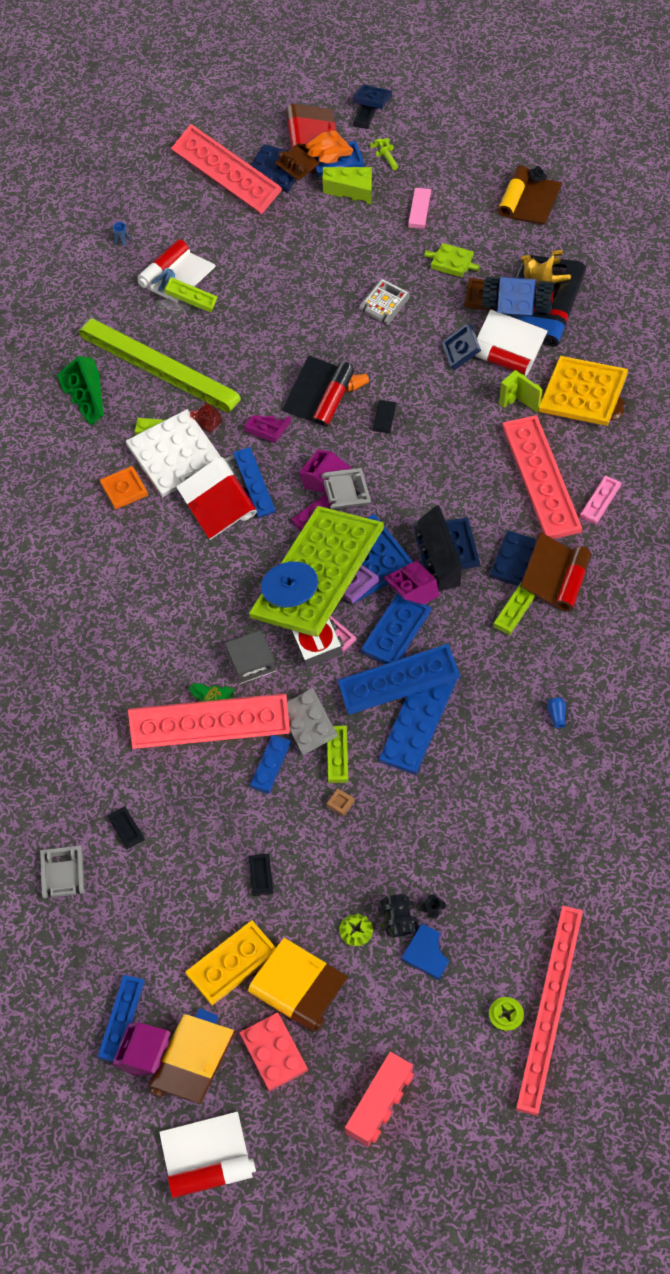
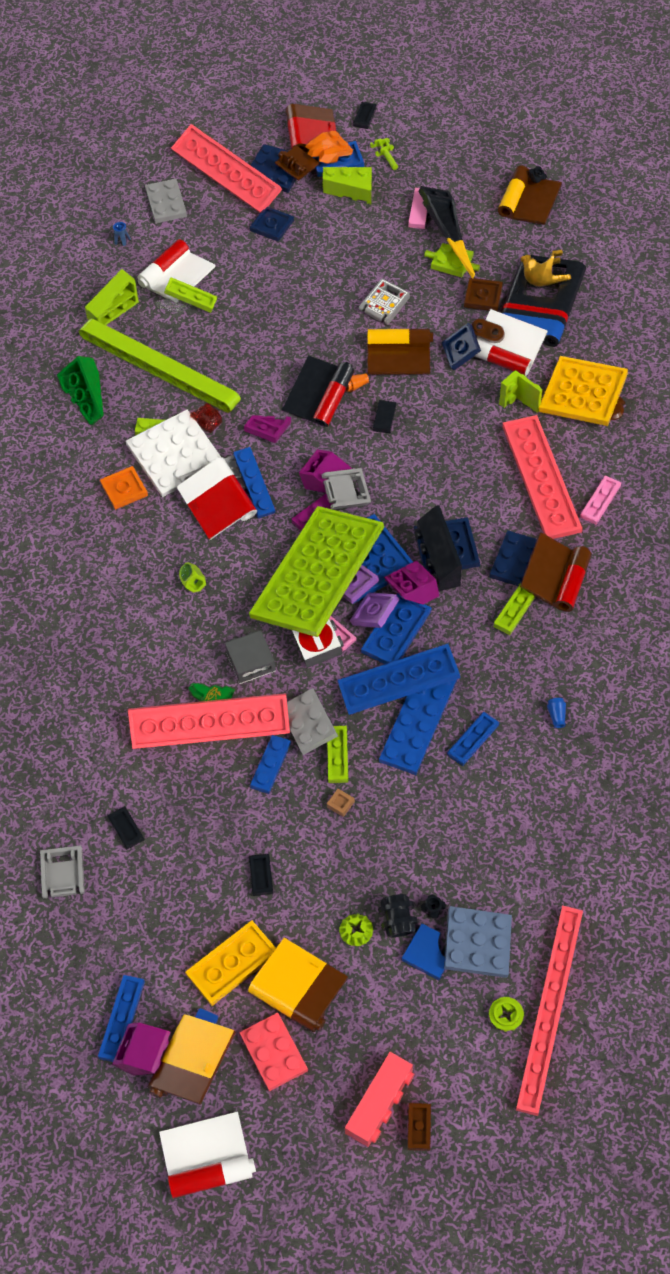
flat silver piece [152,268,175,292] -> none
blue piece [261,562,318,608] -> none
dark blue tile [353,84,392,109] -> none
brick [482,276,554,315] -> none
none -> lime wedge [85,269,139,325]
none -> light grey plate [145,179,187,223]
none -> lime rock [179,562,206,593]
none -> dark blue tile [250,207,294,242]
none -> medium lavender plate [350,593,399,628]
none -> reddish brown door [368,329,433,375]
none -> reddish brown plate [408,1103,431,1151]
none -> black plate [418,186,475,279]
none -> sand blue plate [444,906,512,978]
none -> blue tile [447,712,499,766]
none -> reddish brown plate [472,319,505,343]

